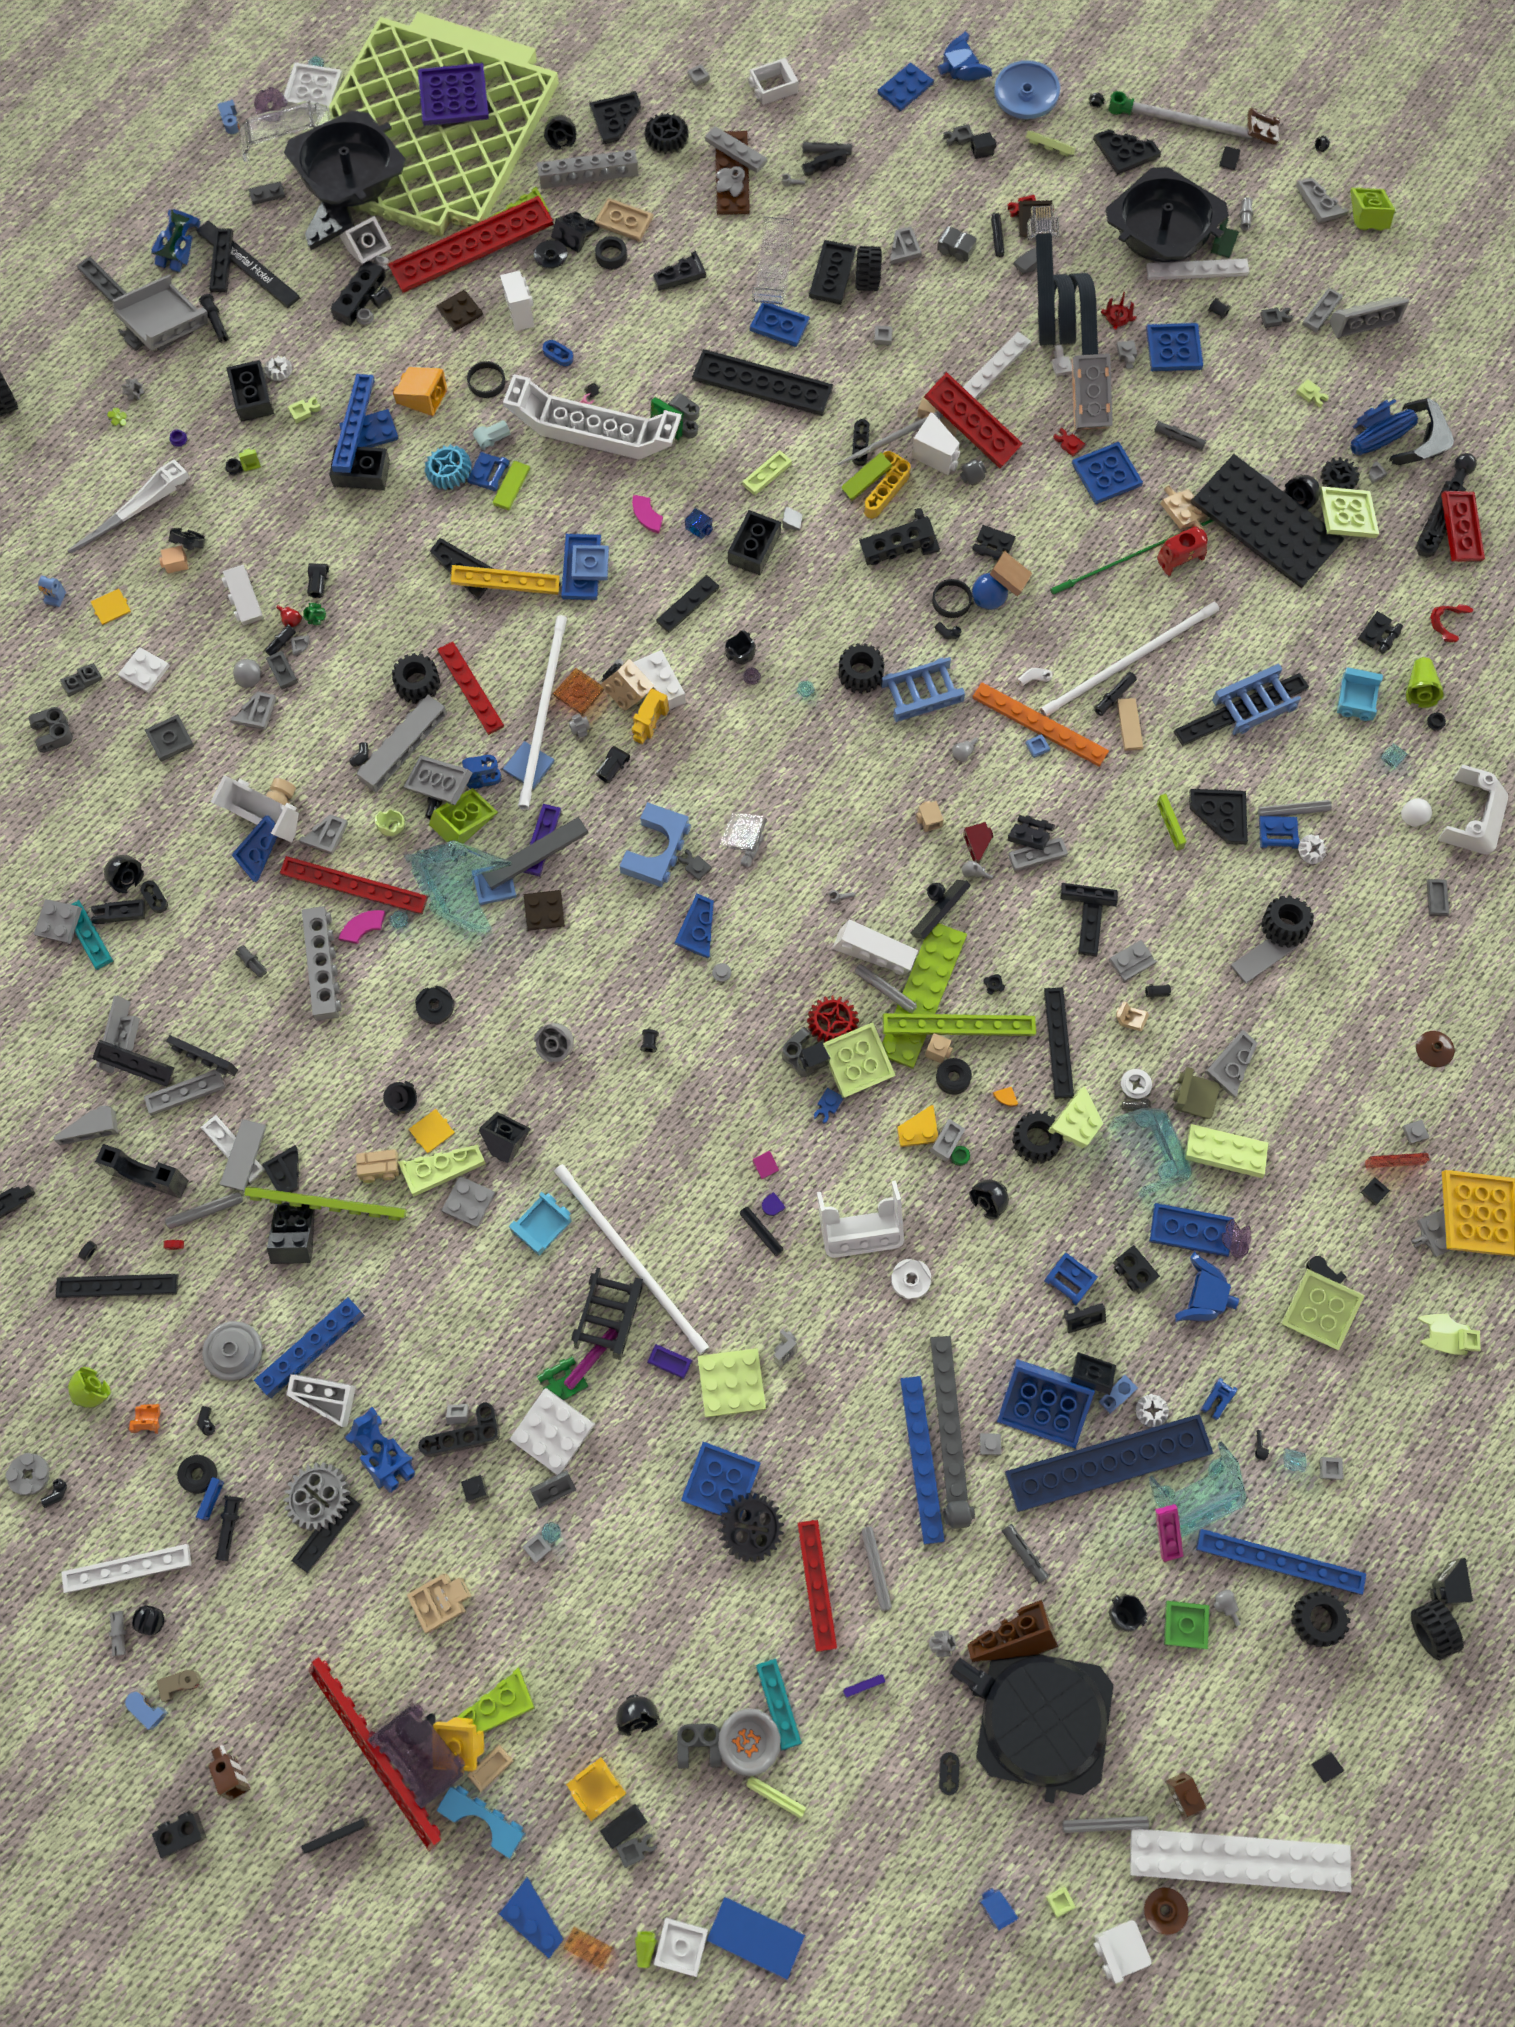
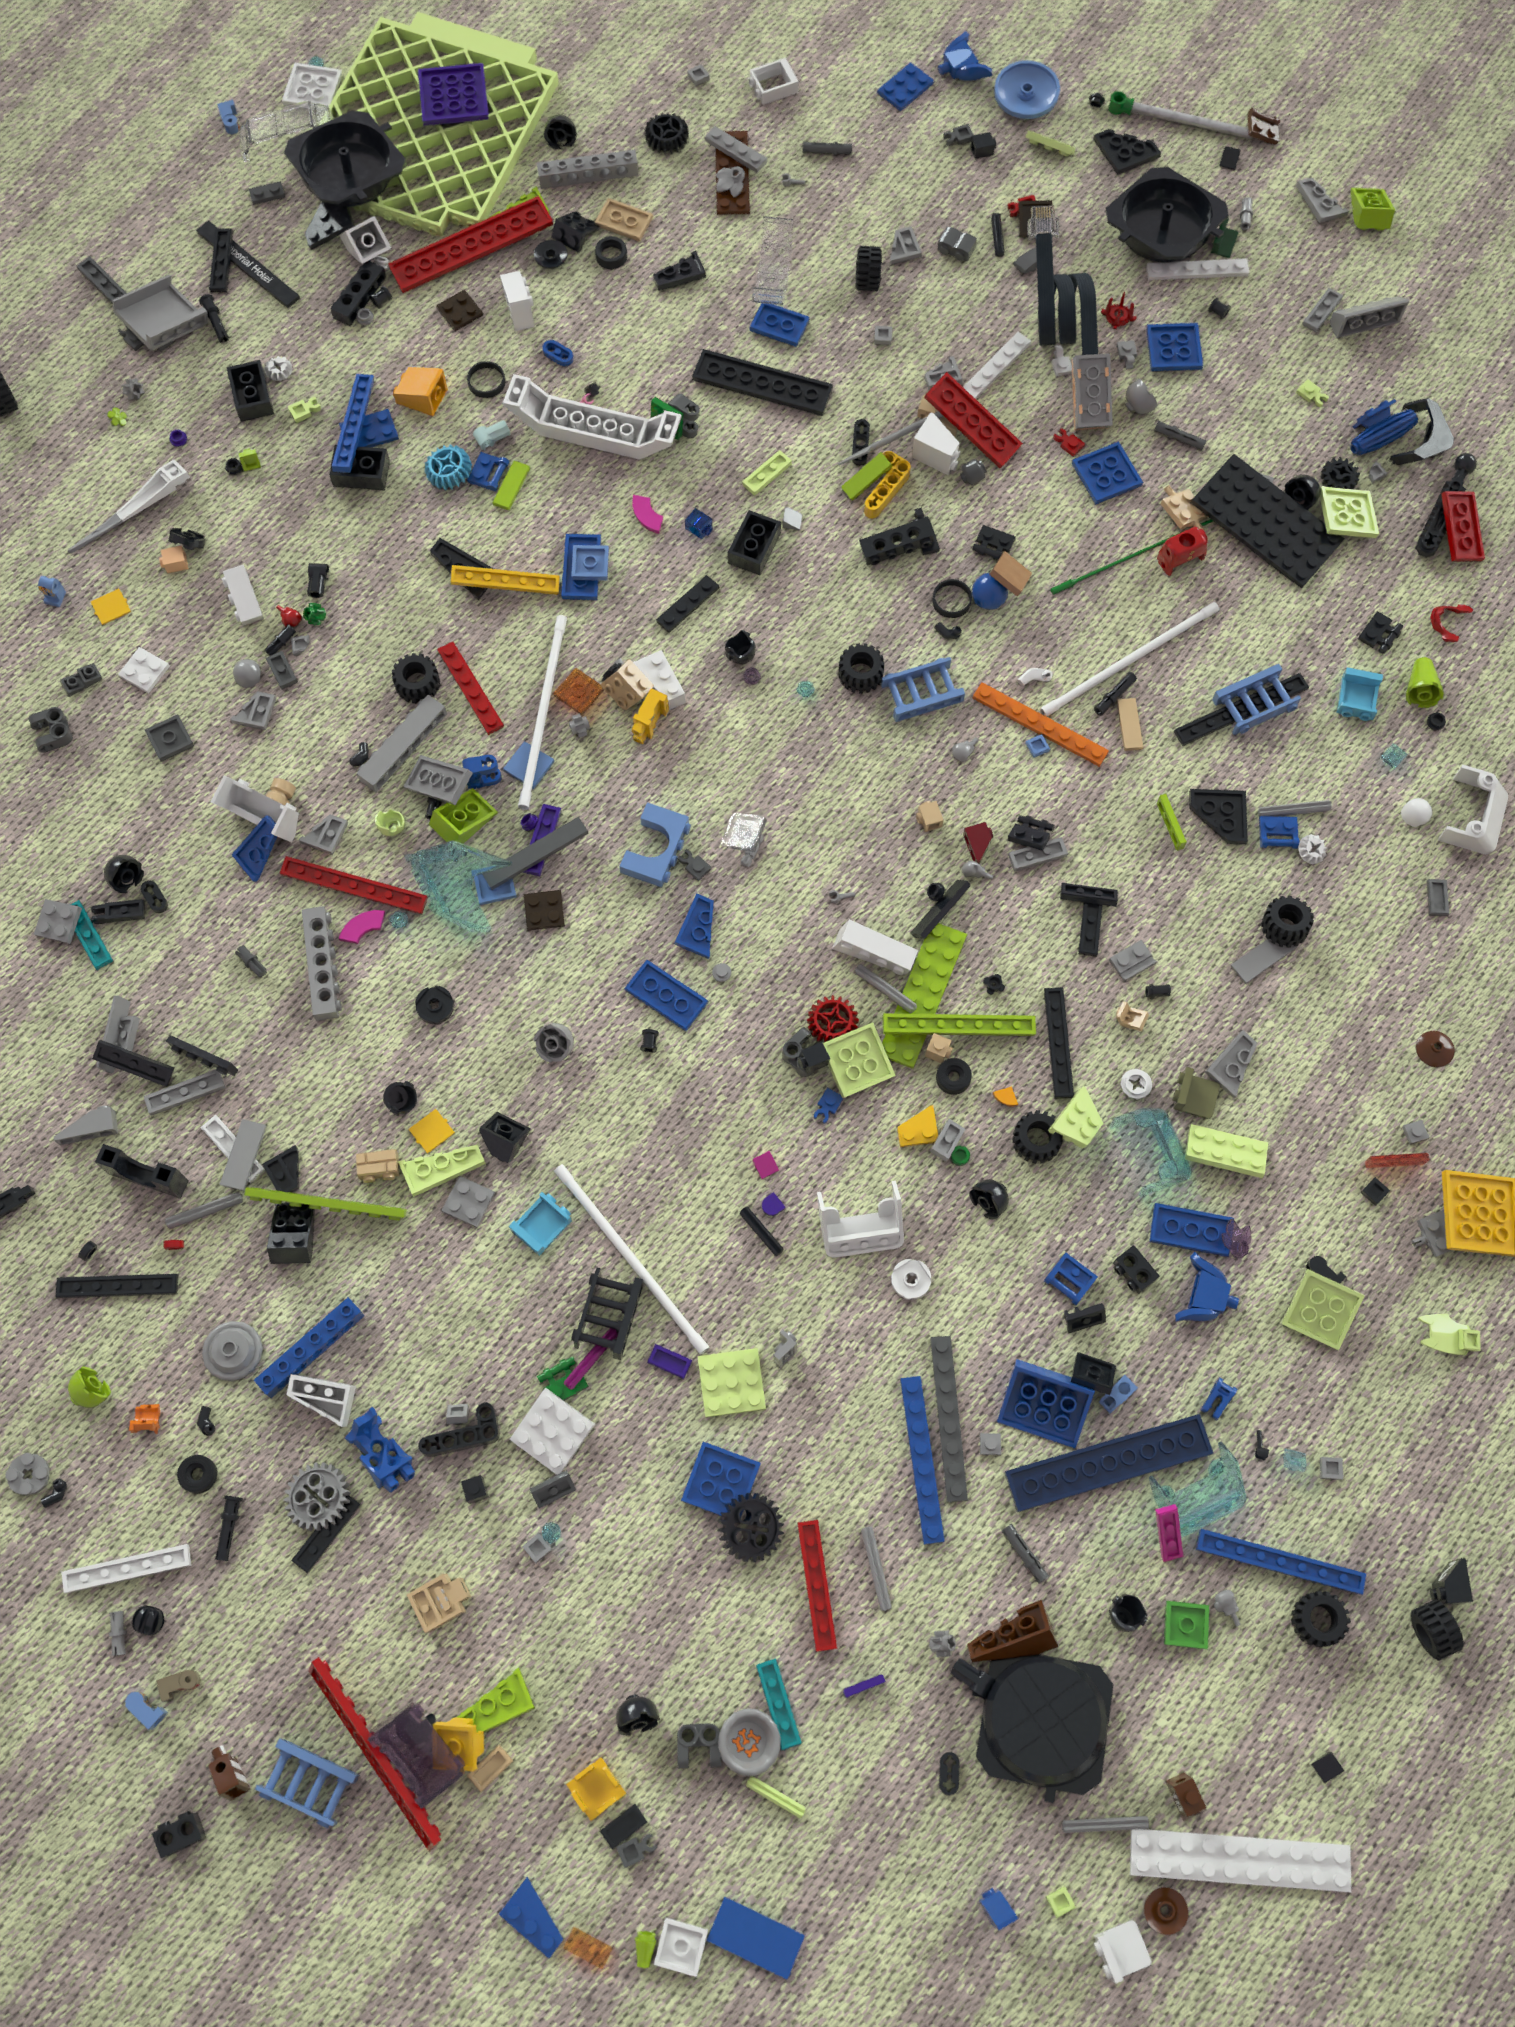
blue hips [151,209,201,272] -> none
blue tile [196,1477,224,1521] -> none
clear purple plate [254,87,288,123] -> none
black tile [301,1818,369,1854] -> none
dark azure arch [436,1785,526,1859] -> none
black plate [589,91,641,145] -> none
black piece [596,746,630,783] -> none
black hinge [802,148,847,176] -> none
black plate [809,240,857,305] -> none
dark grey head [943,1500,975,1529] -> none
clear smoke arm [1122,1098,1151,1112] -> none
white gear [1136,1394,1169,1427] -> none
dark grey plate [1260,307,1293,328] -> none
black plate [1315,135,1330,152] -> none
none -> medium blue fence [255,1739,359,1828]
none -> dark purple plate [520,813,538,831]
none -> blue tile [624,960,708,1031]
none -> light grey wing [925,356,963,390]
none -> light grey cylinder [1125,379,1158,415]

